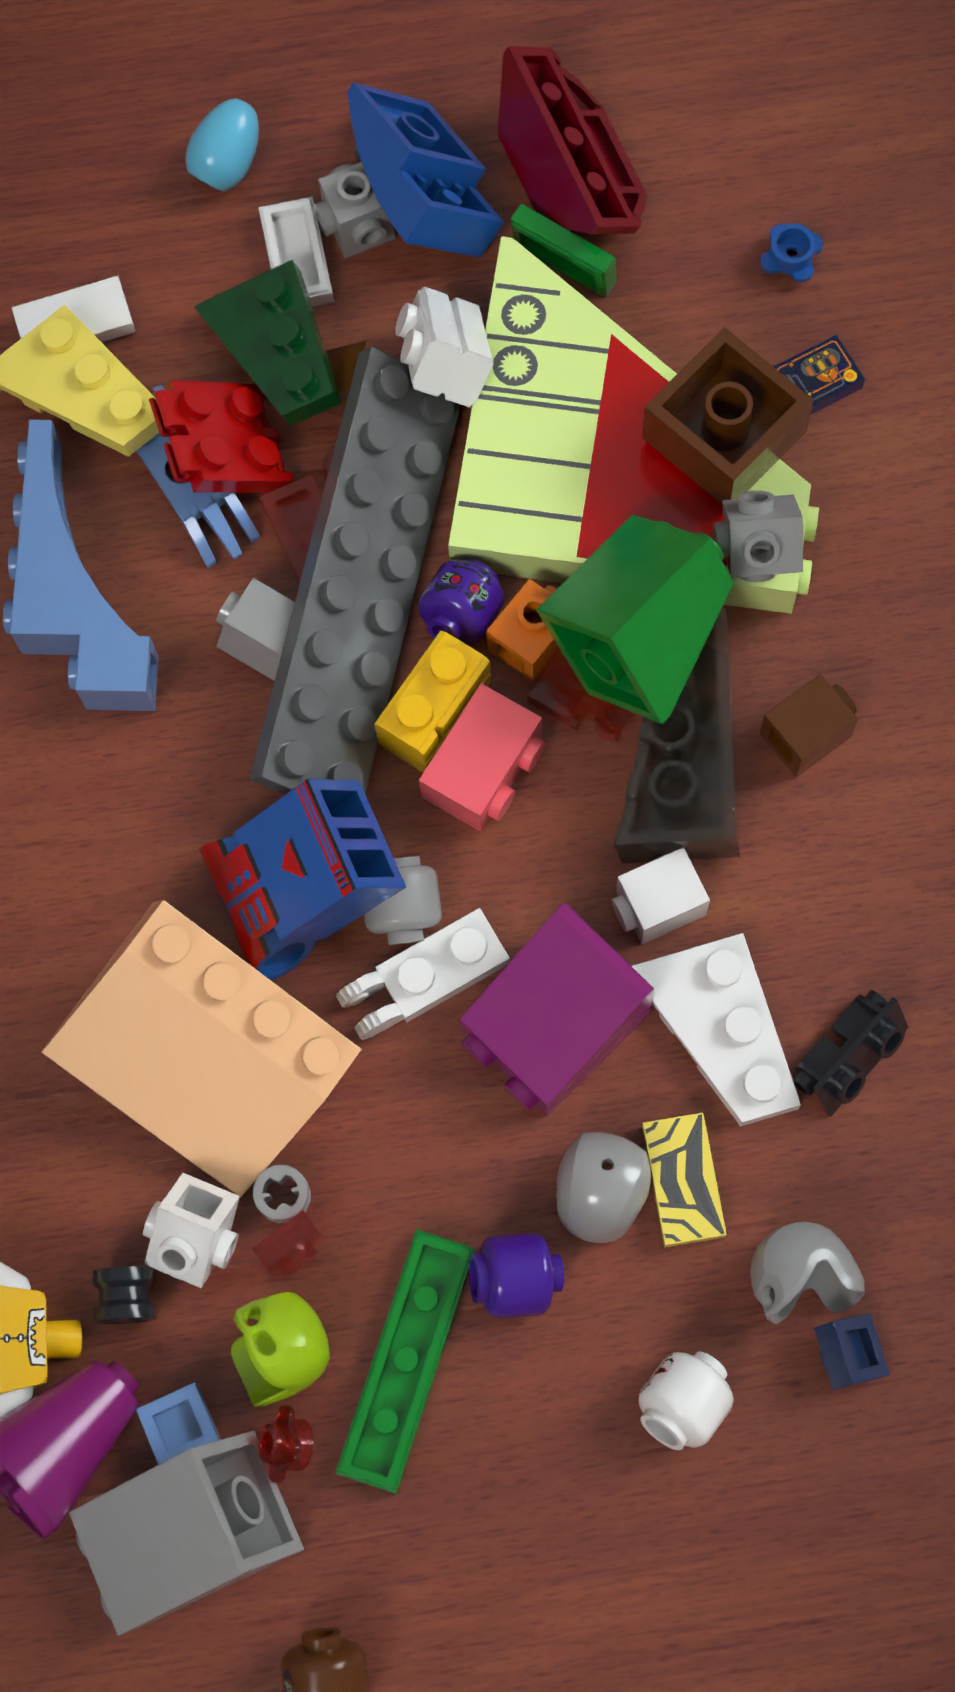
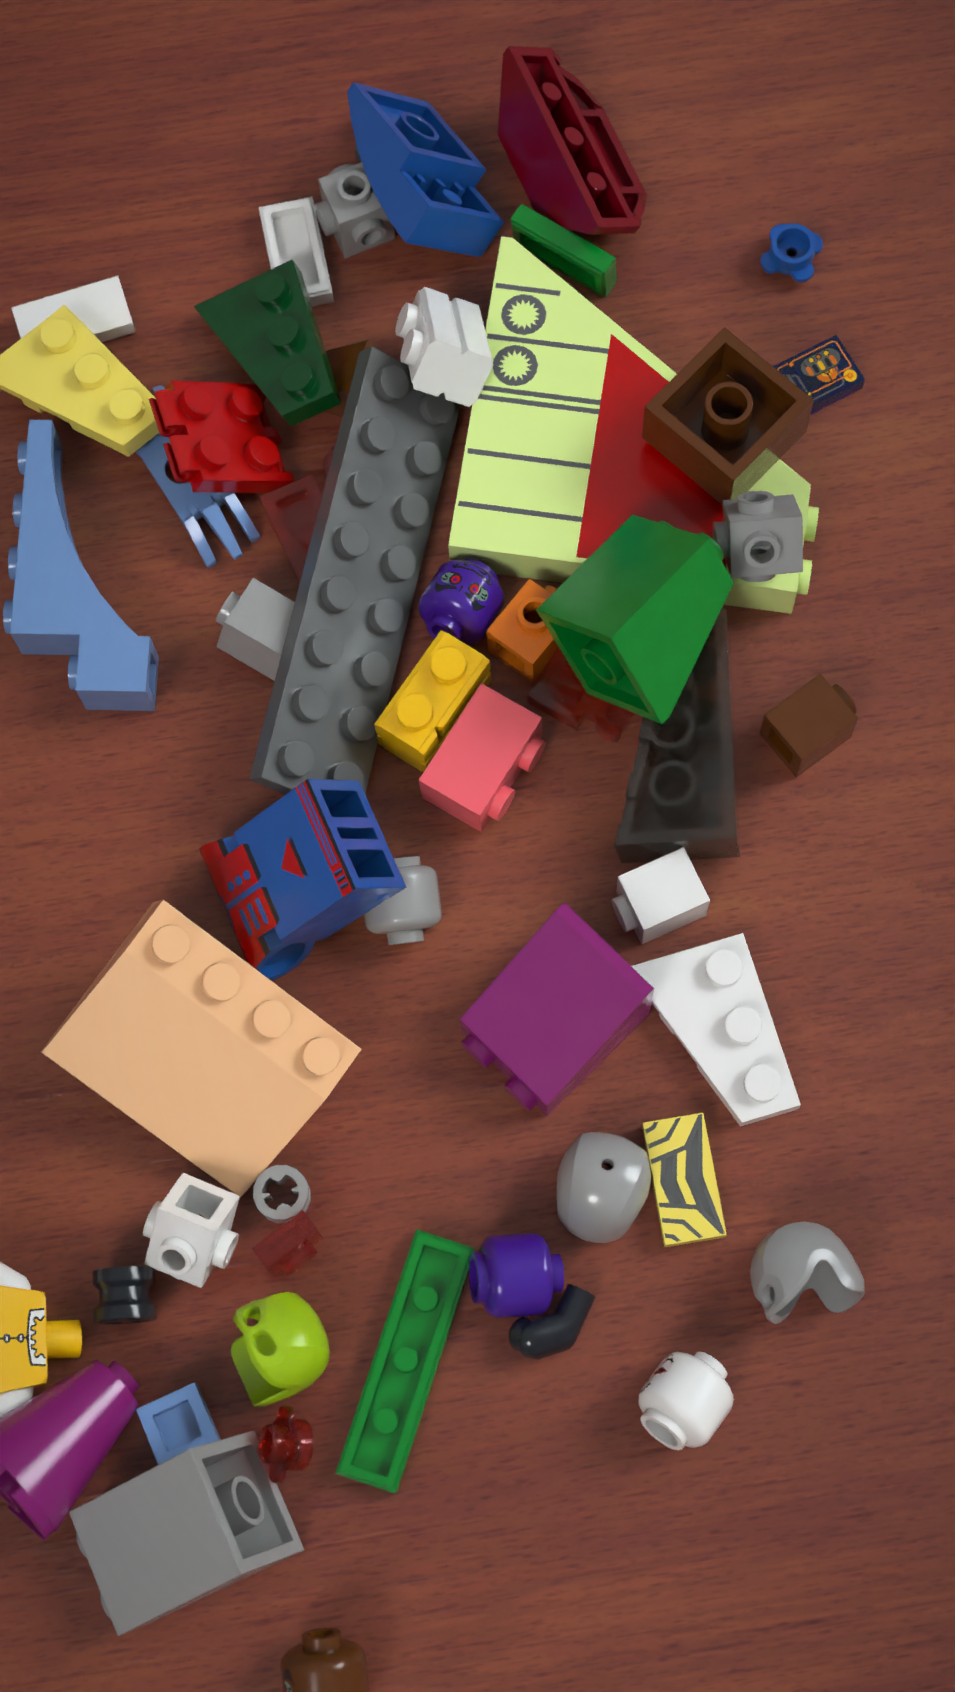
medium azure animal [185,98,259,192] -> none
white hinge [336,908,510,1040] -> none
black hinge [792,990,909,1117] -> none
dark blue plate [814,1313,890,1390] -> none
none -> black arm [508,1284,595,1360]

